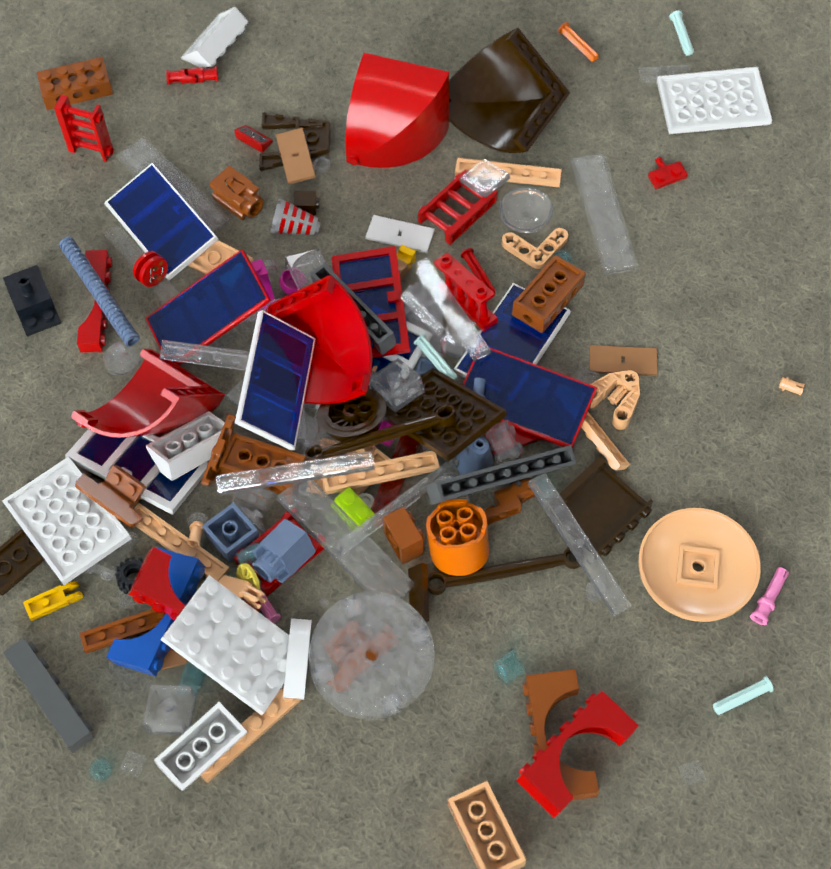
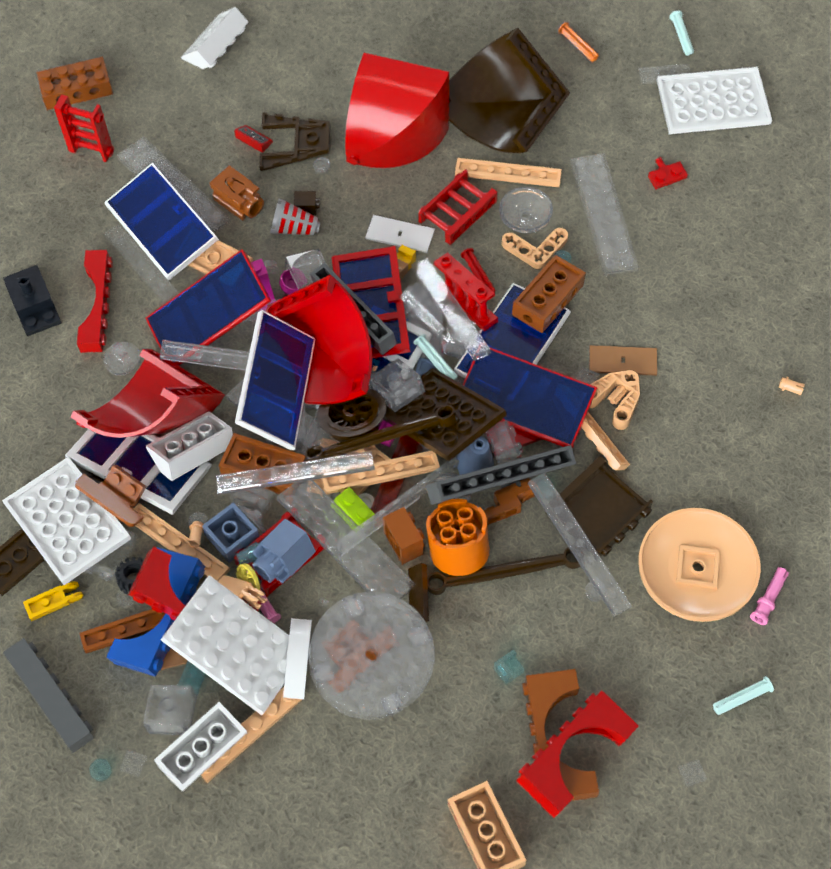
sand blue piece [59,237,140,346] -> none
red head [133,251,168,287] -> none
red piece [166,66,219,85] -> none
dark orange wing [201,414,236,486] -> none
medium nougat piece [276,128,316,185] -> none
clear tile [460,159,510,198] -> none
sand blue pin [473,378,486,398] -> none

